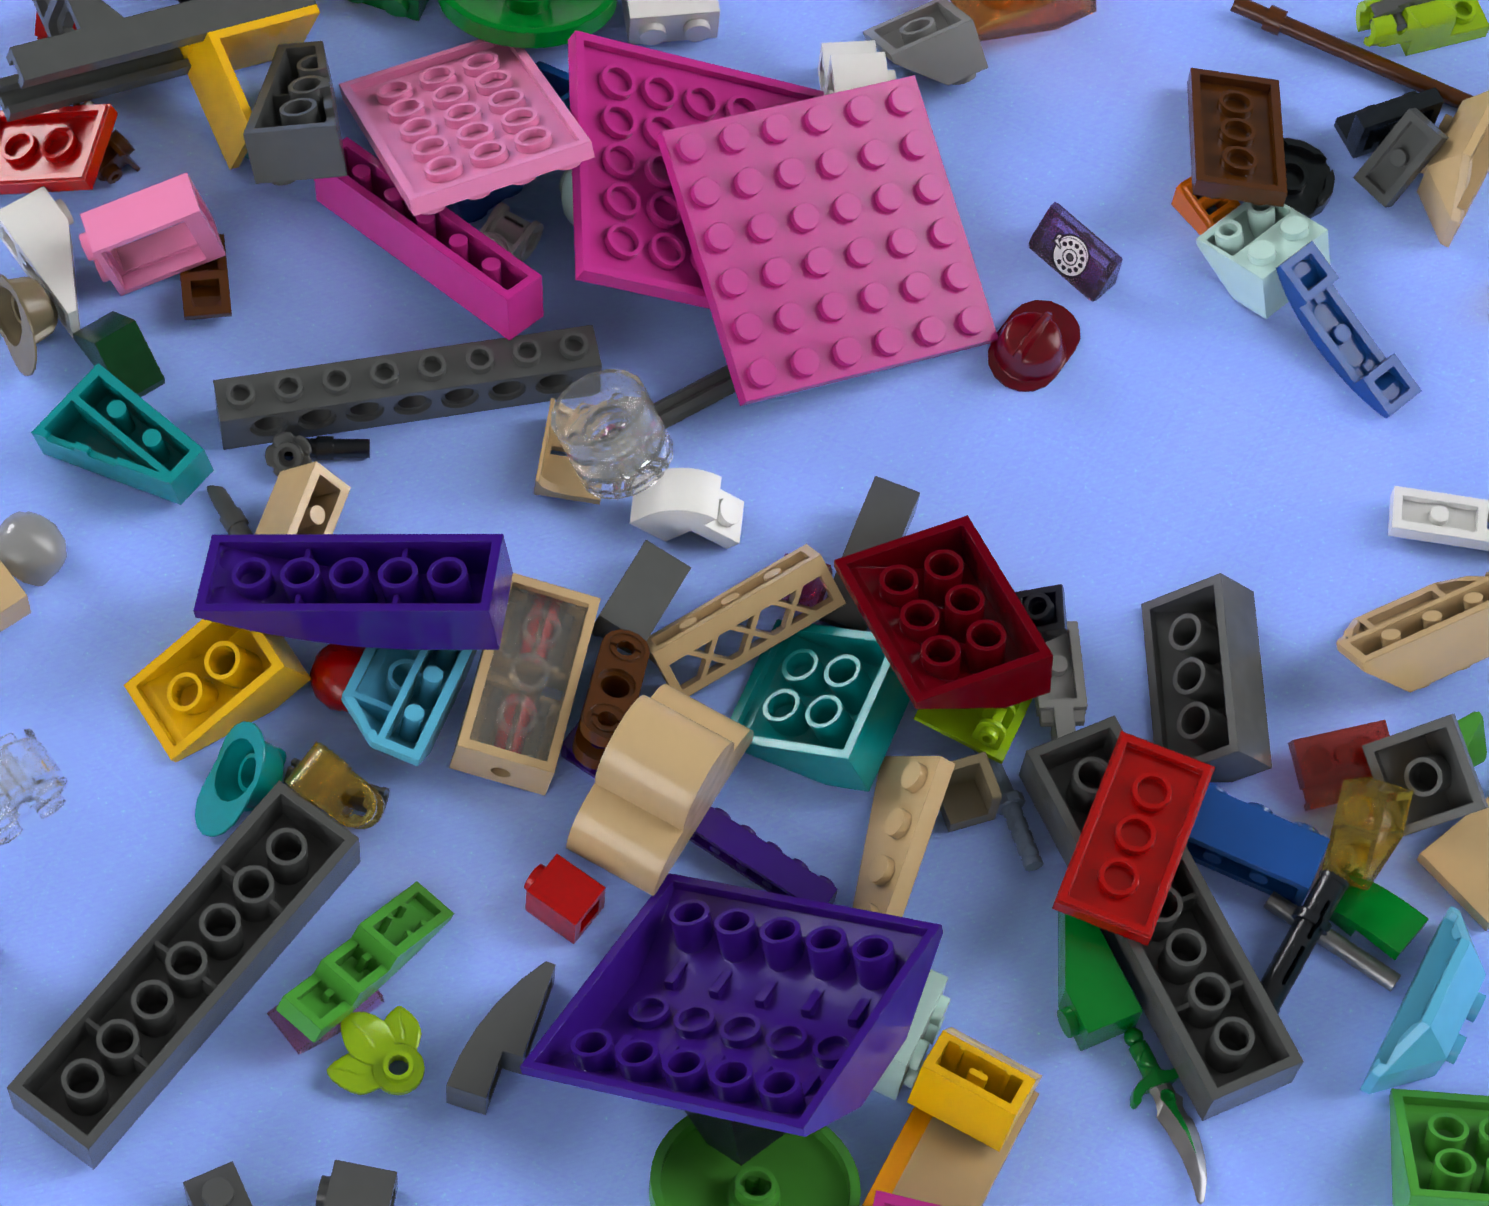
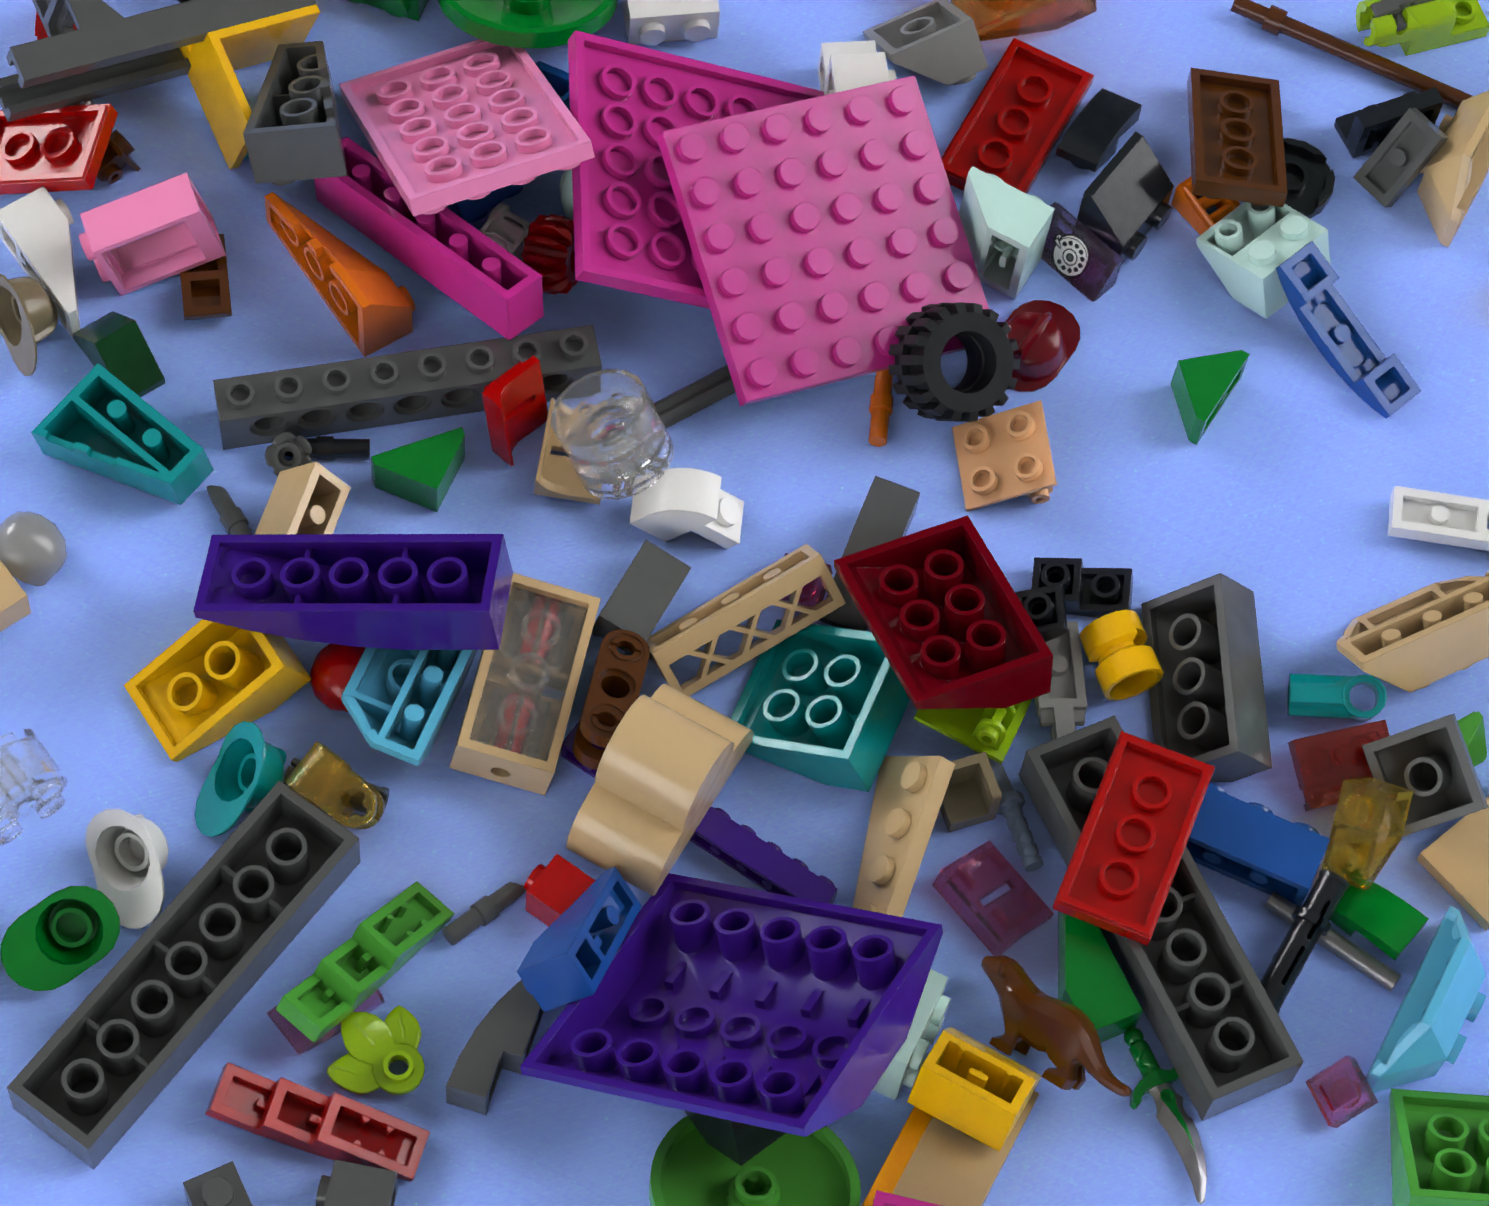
none -> green piece [1,886,120,991]
none -> white piece [85,809,169,929]
none -> red slope [205,1062,430,1182]
none -> orange wedge [264,192,416,357]
none -> green slope [371,427,465,512]
none -> dark grey piece [442,882,526,945]
none -> red piece [481,355,548,467]
none -> blue slope [517,867,642,1012]
none -> red gear [521,214,578,295]
none -> orange piece [868,369,894,447]
none -> black tyre [888,302,1020,422]
none -> clear pink piece [932,840,1054,956]
none -> red tile [941,38,1094,194]
none -> light nougat hinge [952,400,1057,512]
none -> light aqua slope [959,166,1055,299]
none -> reddish brown animal [981,955,1132,1097]
none -> black slope [1031,557,1134,618]
none -> black slope [1055,88,1142,172]
none -> black slope [1073,131,1174,271]
none -> yellow wheel [1079,610,1164,701]
none -> green slope [1171,350,1250,445]
none -> teal piece [1287,673,1387,722]
none -> clear pink plate [1306,1056,1378,1128]

